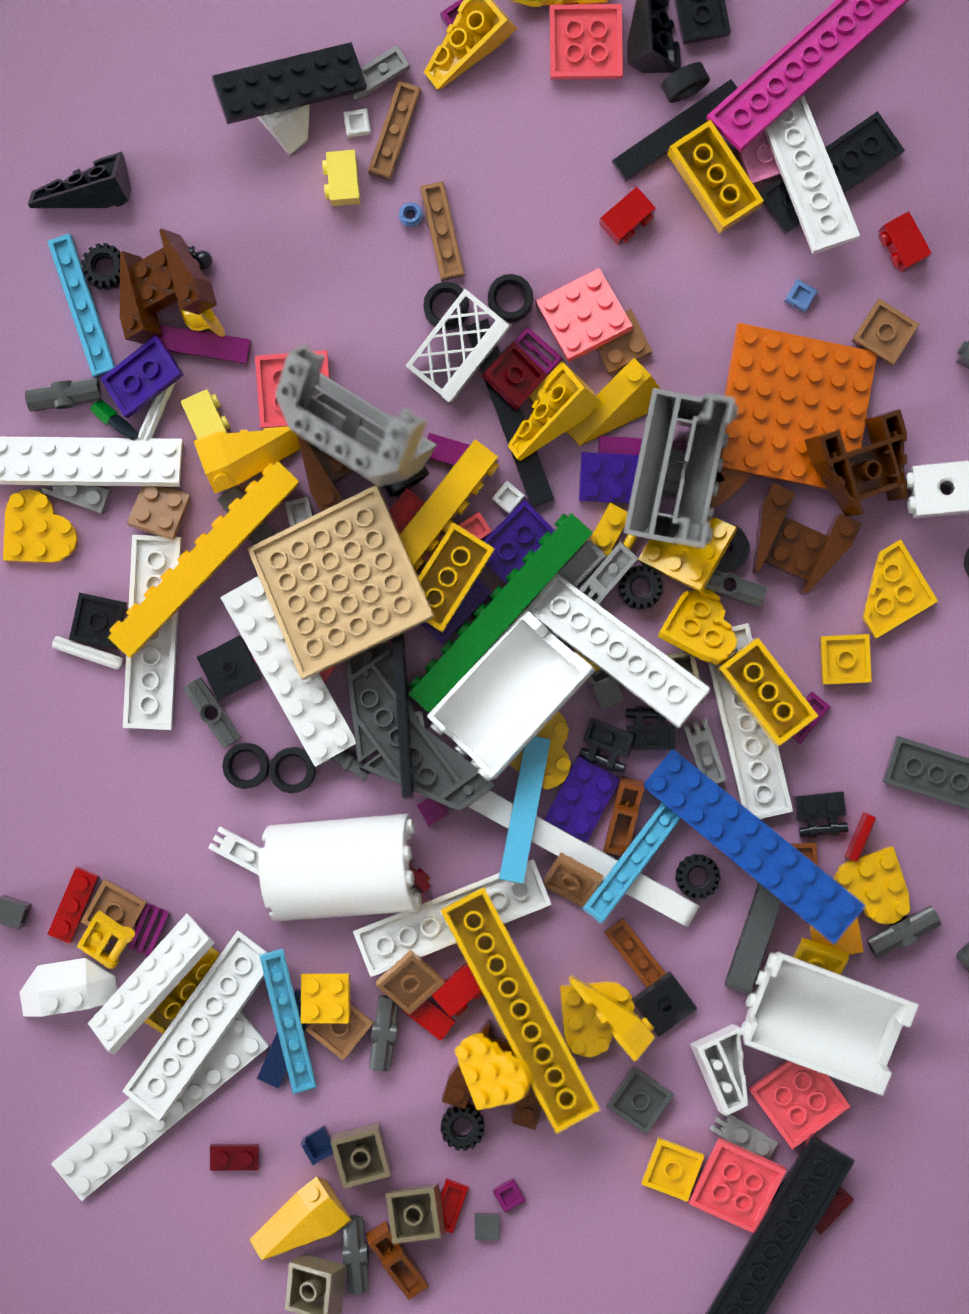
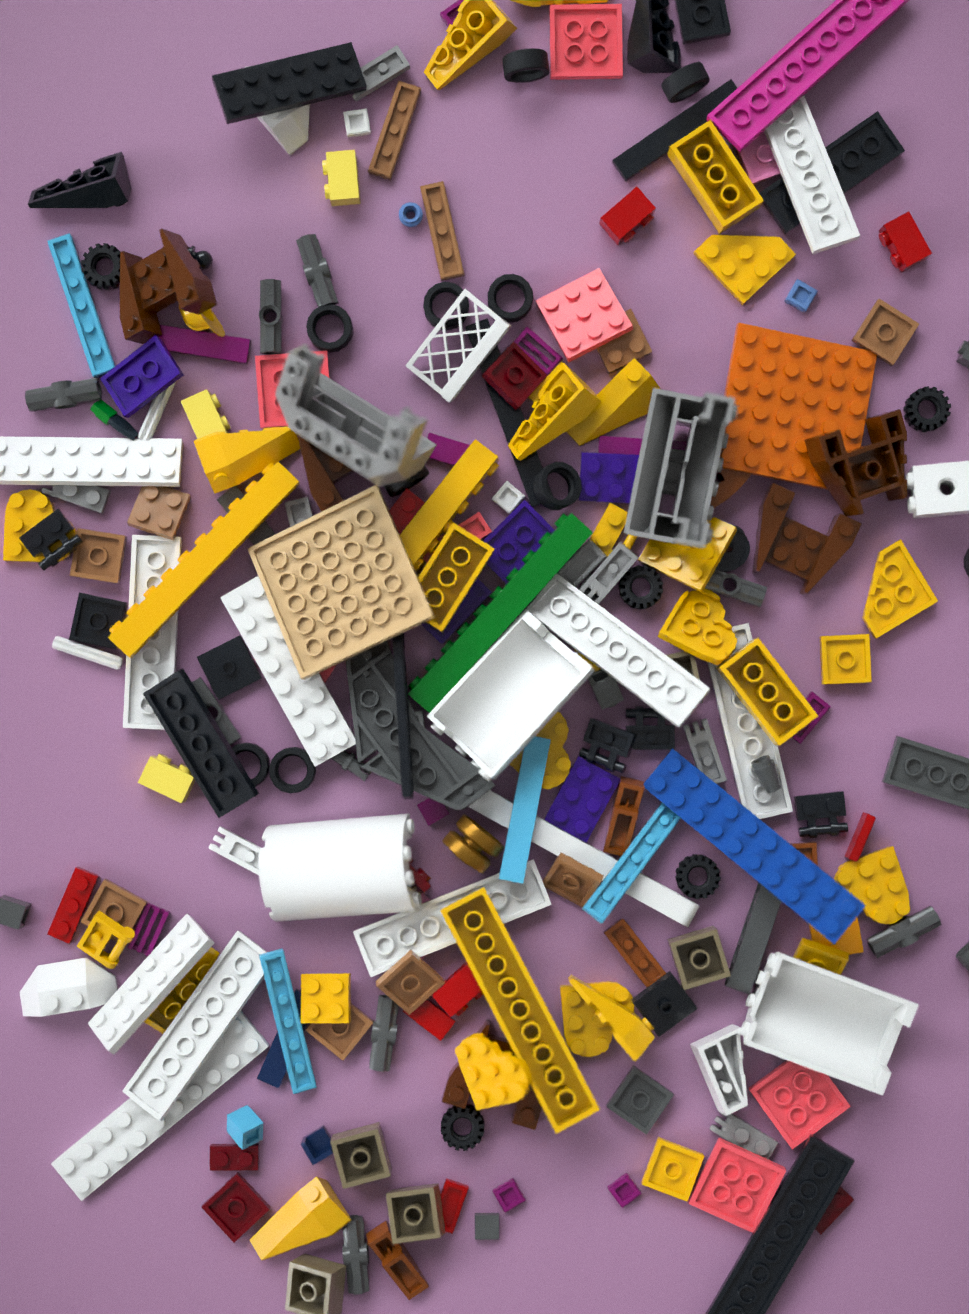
none -> black plate [19,509,83,571]
none -> medium nougat plate [70,528,127,584]
none -> light yellow brick [138,754,196,803]
none -> black plate [143,668,259,818]
none -> dark red plate [201,1172,271,1243]
none -> medium azure panel [227,1105,264,1150]
none -> dark grey piece [259,279,283,355]
none -> dark grey piece [296,234,339,307]
none -> black tyre [306,304,353,353]
none -> pearl gold wheel [442,814,505,874]
none -> black tyre [502,48,549,83]
none -> black tyre [533,462,582,510]
none -> magenta tile [607,1172,642,1208]
none -> dark tan brick [667,926,731,990]
none -> yellow plate [693,235,796,305]
none -> dark grey cone [751,755,781,793]
none -> black tyre [903,386,951,432]

